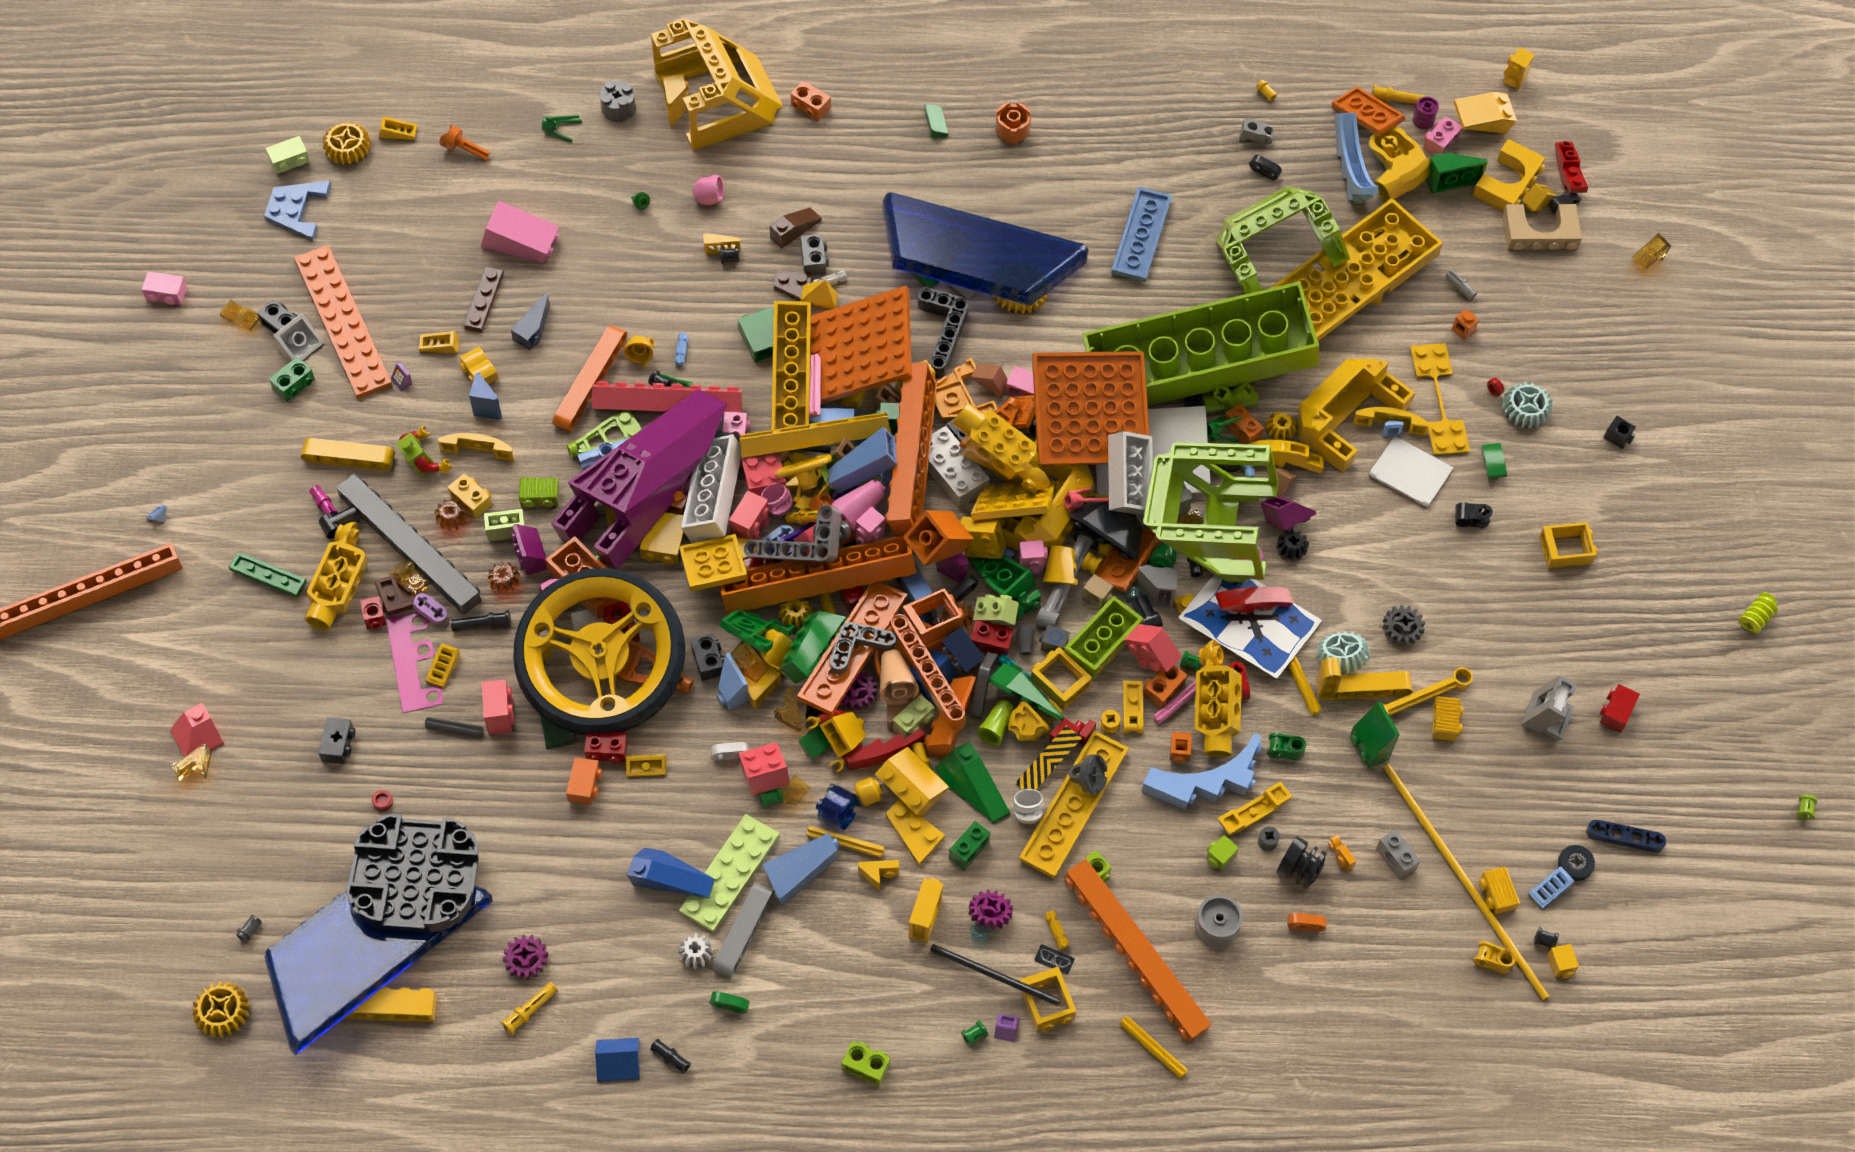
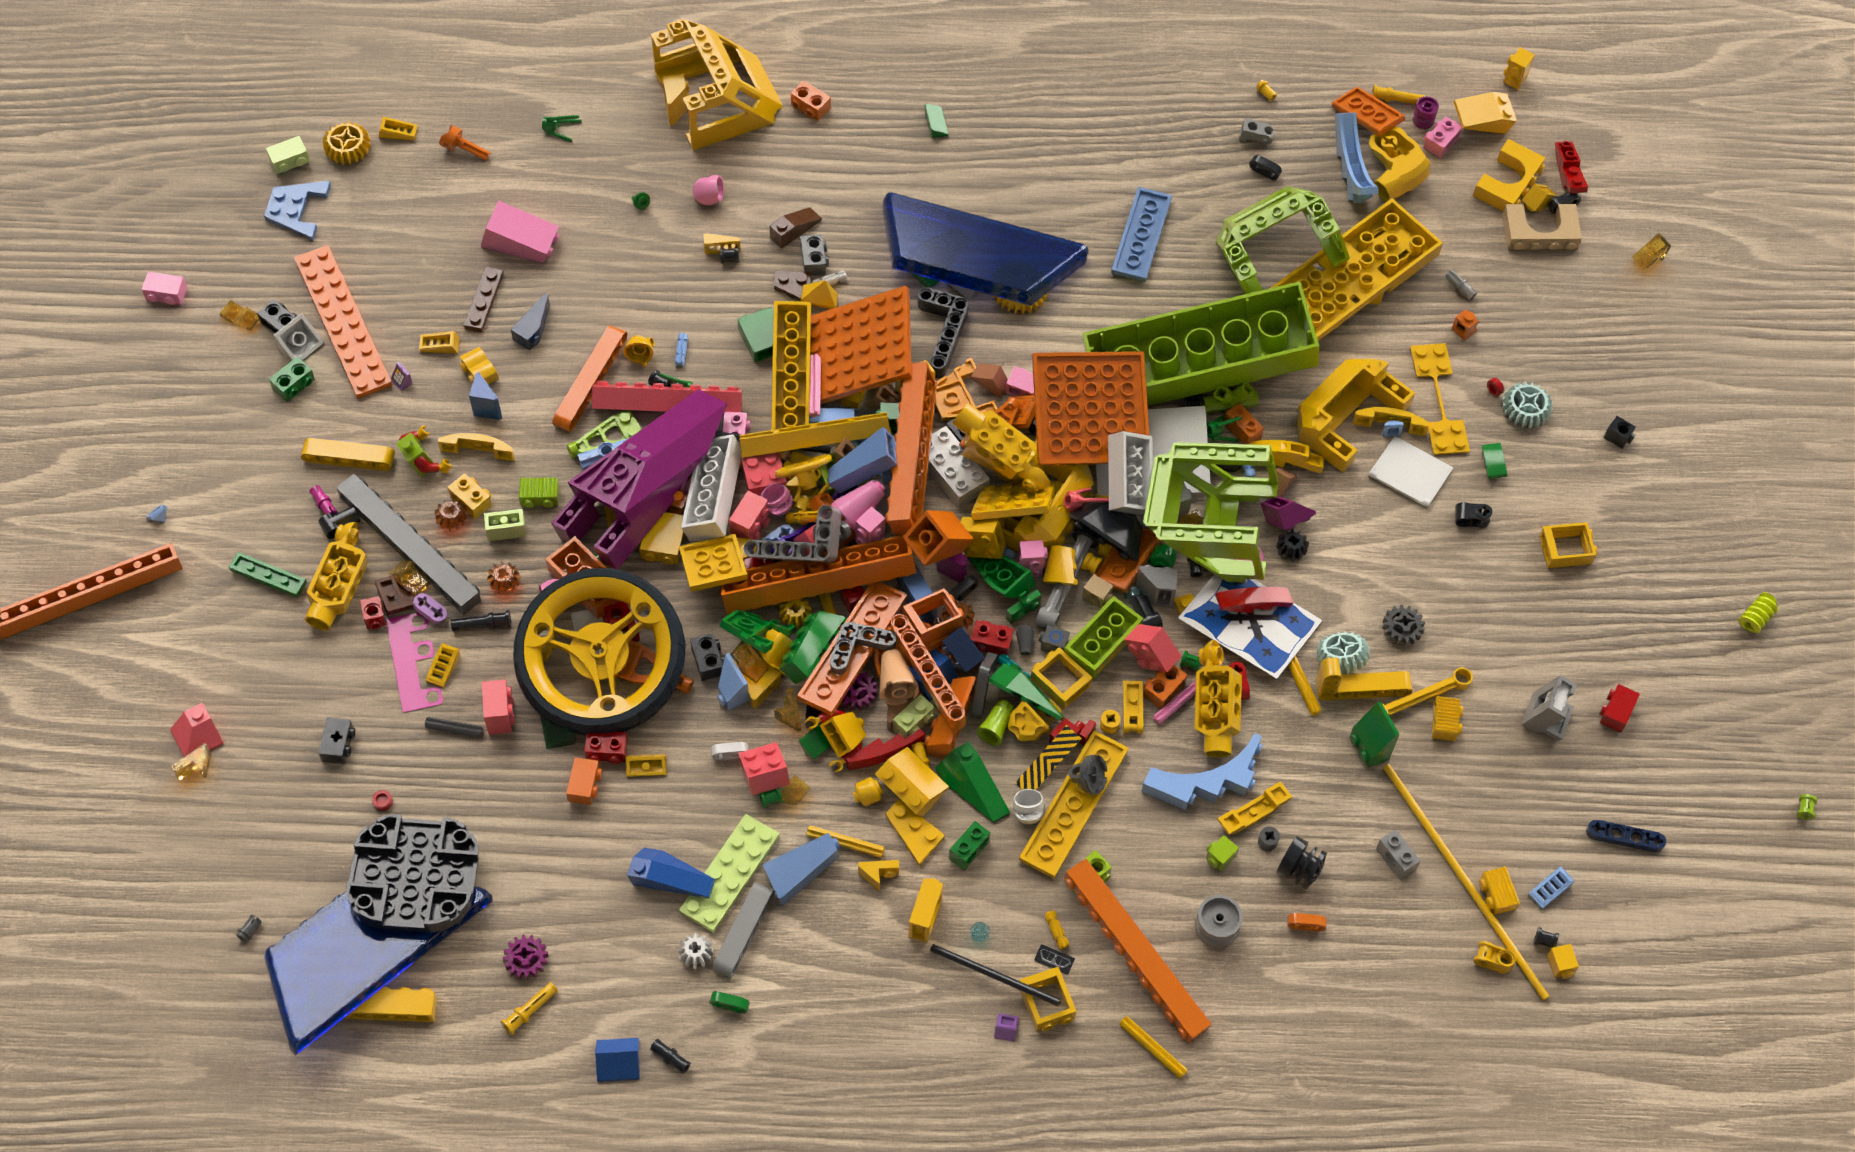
yellow gear [191,981,250,1038] -> none
magenta slope [511,524,547,575] -> none
dark grey brick [599,80,636,122] -> none
clear blue brick [816,784,860,832] -> none
lime brick [841,1041,890,1087] -> none
green bush [961,1020,989,1047] -> none
magenta gear [968,889,1013,930] -> none
yellowish green brick [973,595,1019,625] -> none
orange brick [995,102,1031,145] -> none
orange brick [1169,731,1192,764] -> none
yellow gear [1265,411,1297,440] -> none
green piece [1267,733,1306,760] -> none
light orange plate [1328,835,1356,872] -> none
green slope [1426,153,1488,194] -> none
black bush [1558,845,1595,881] -> none

